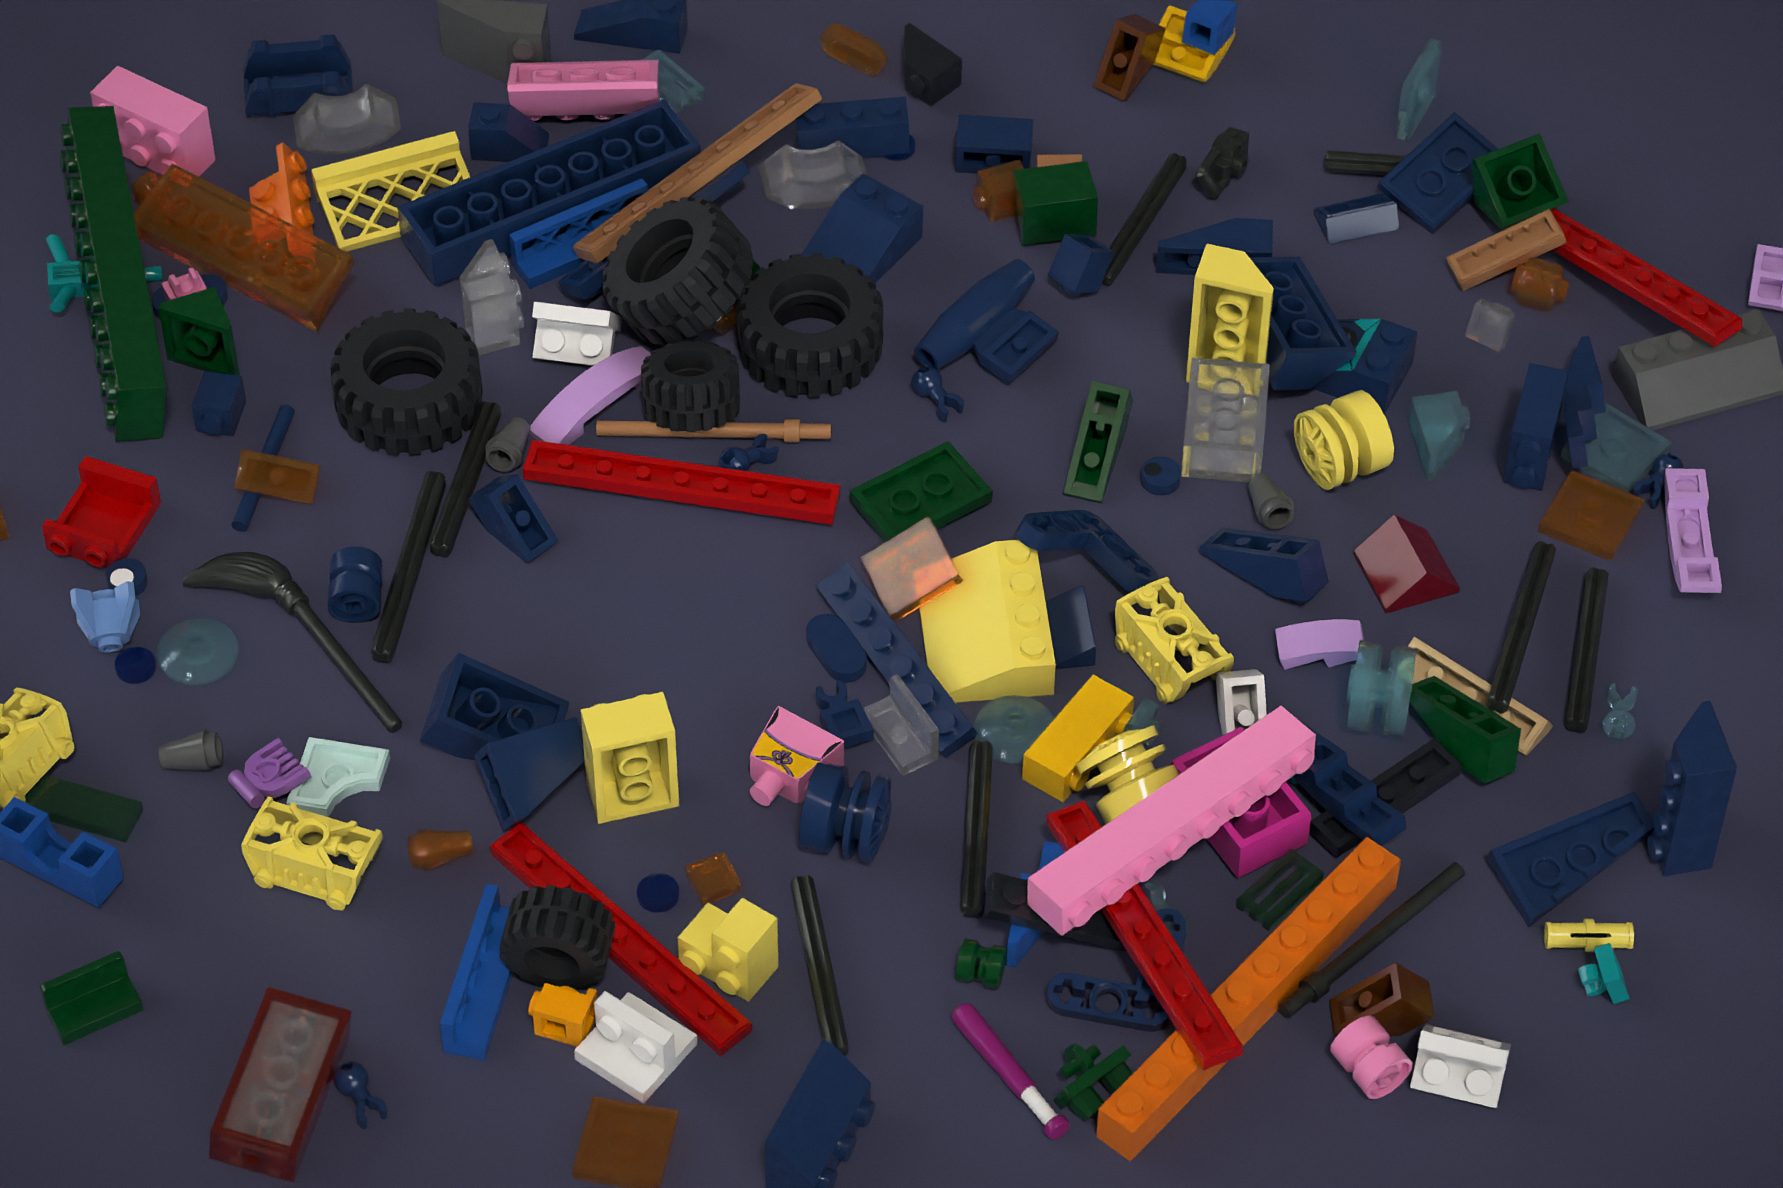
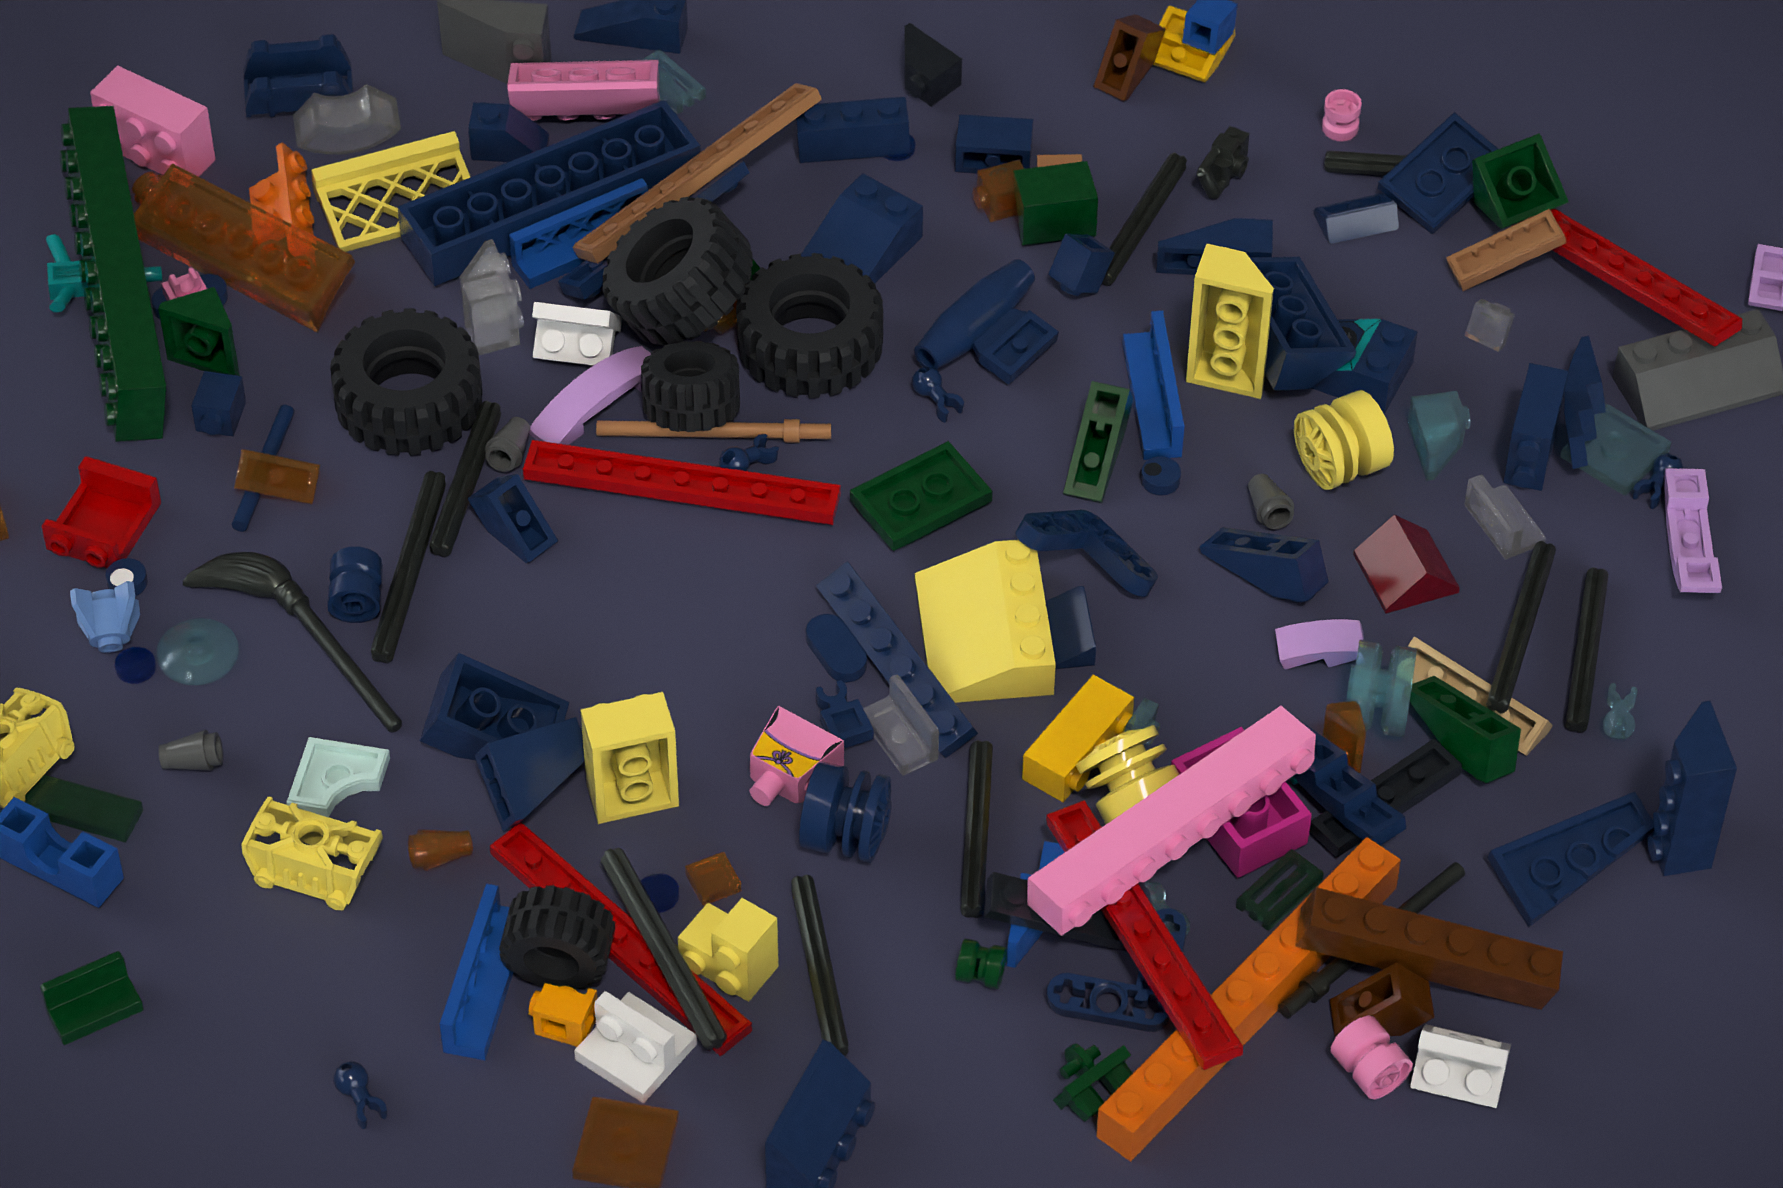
brick [209,987,352,1183] -> none
medium lavender piece [228,738,312,808] -> none
clear brick [759,141,867,209] -> none
clear orange tile [820,23,888,75] -> none
clear orange tile [861,517,963,622] -> none
magenta piece [952,1003,1070,1140] -> none
clear light blue dish [974,695,1054,764] -> none
light yellow piece [1115,577,1234,705] -> none
clear brick [1181,357,1270,482] -> none
white slope [1215,669,1267,735] -> none
clear light blue tile [1395,38,1443,141] -> none
clear orange head [1511,257,1570,312] -> none
clear orange tile [1538,470,1644,561] -> none
light yellow pin [1544,918,1634,953] -> none
teal tile [1578,943,1630,1004] -> none
none -> pearl dark grey axle [601,848,727,1050]
none -> blue fence [1123,310,1185,460]
none -> reddish brown brick [1295,887,1563,1010]
none -> bright pink wheel [1322,89,1362,141]
none -> clear orange slope [1322,701,1366,773]
none -> clear panel [1464,474,1546,560]

